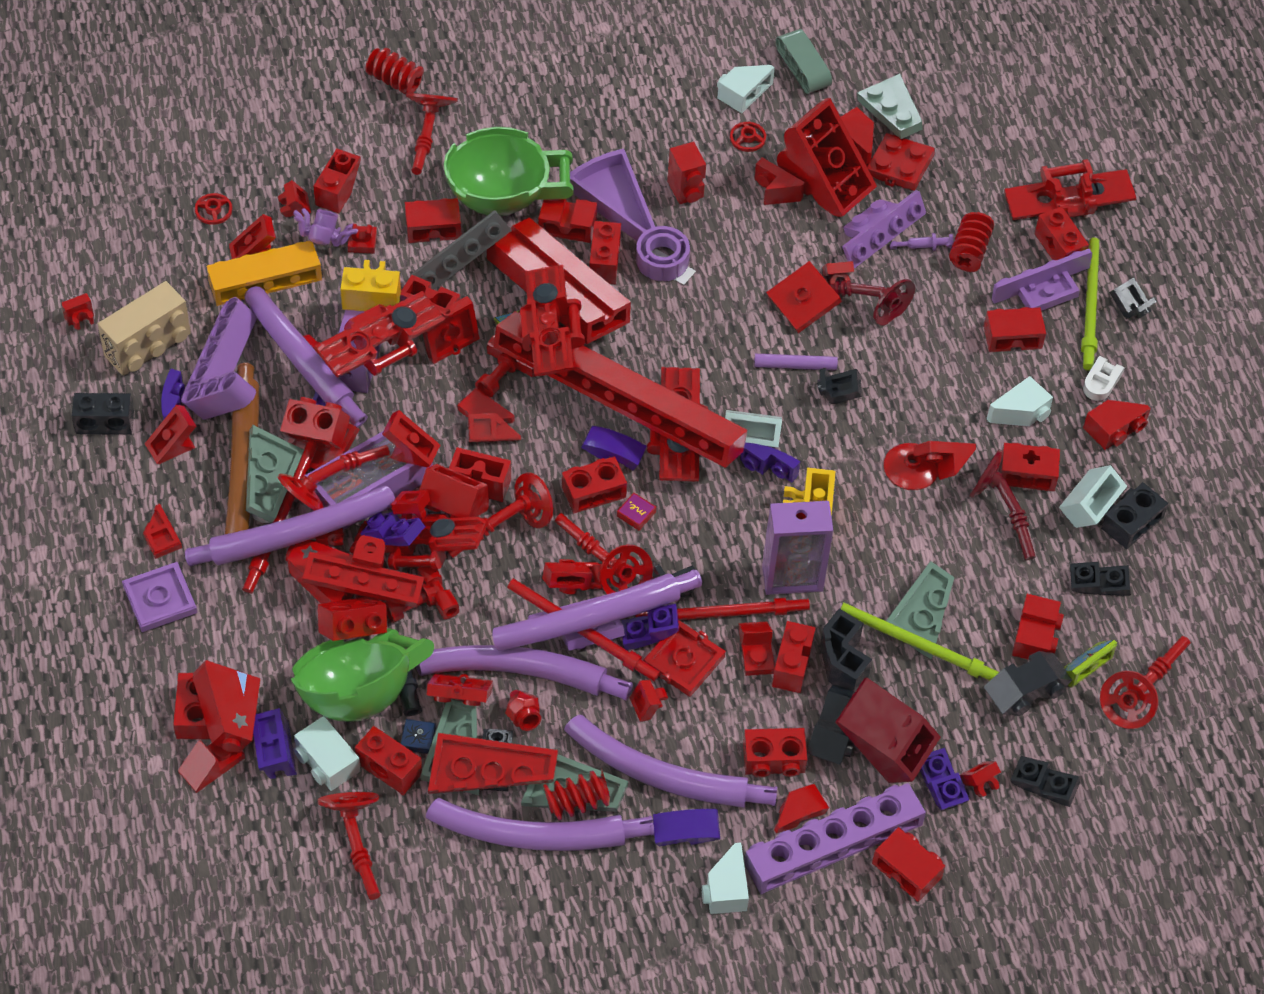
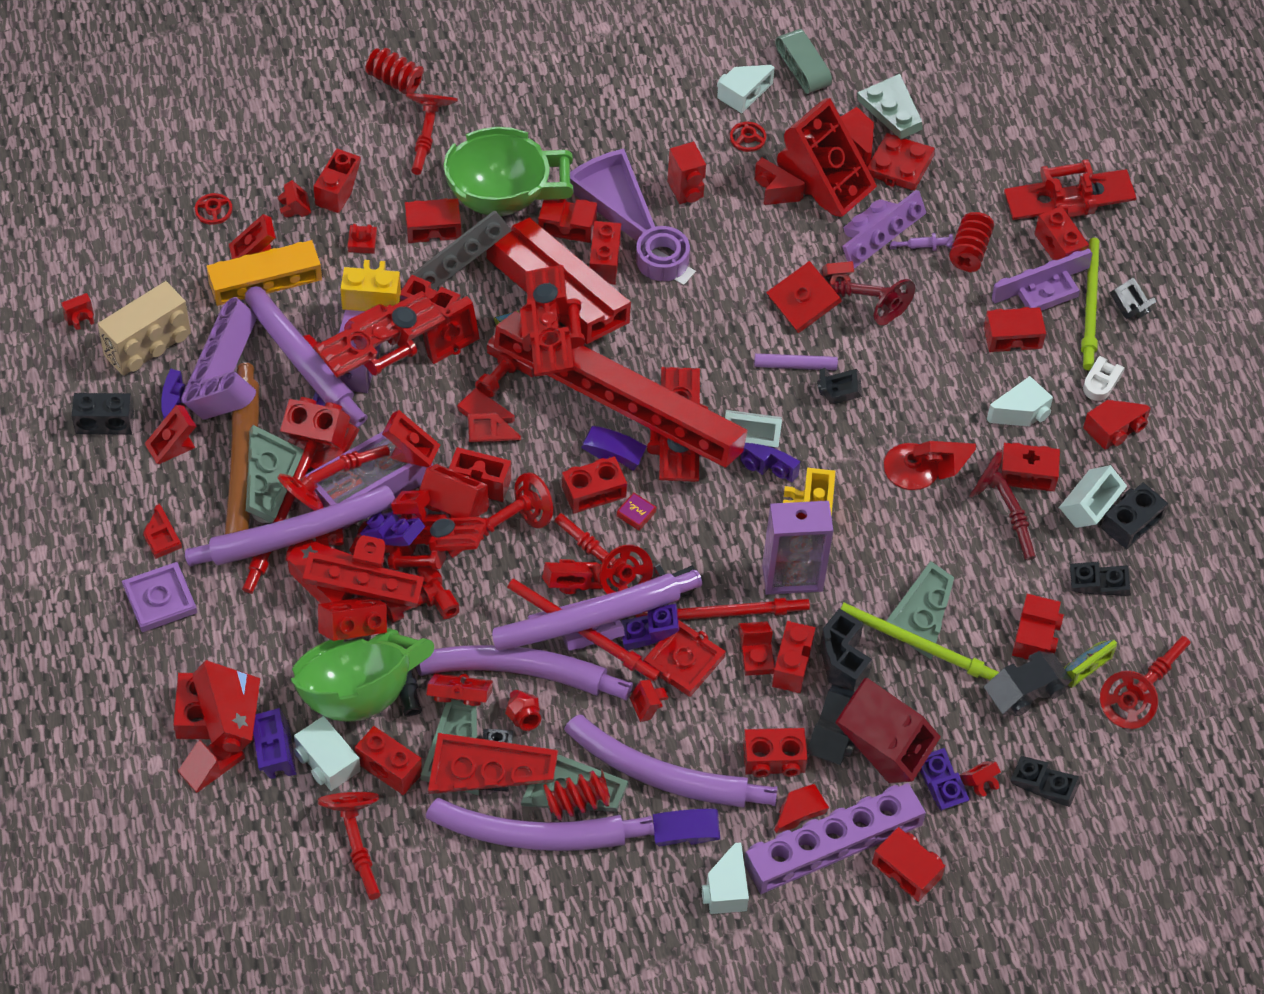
medium lavender animal [294,208,358,247] -> none
dark blue tile [401,719,436,754] -> none

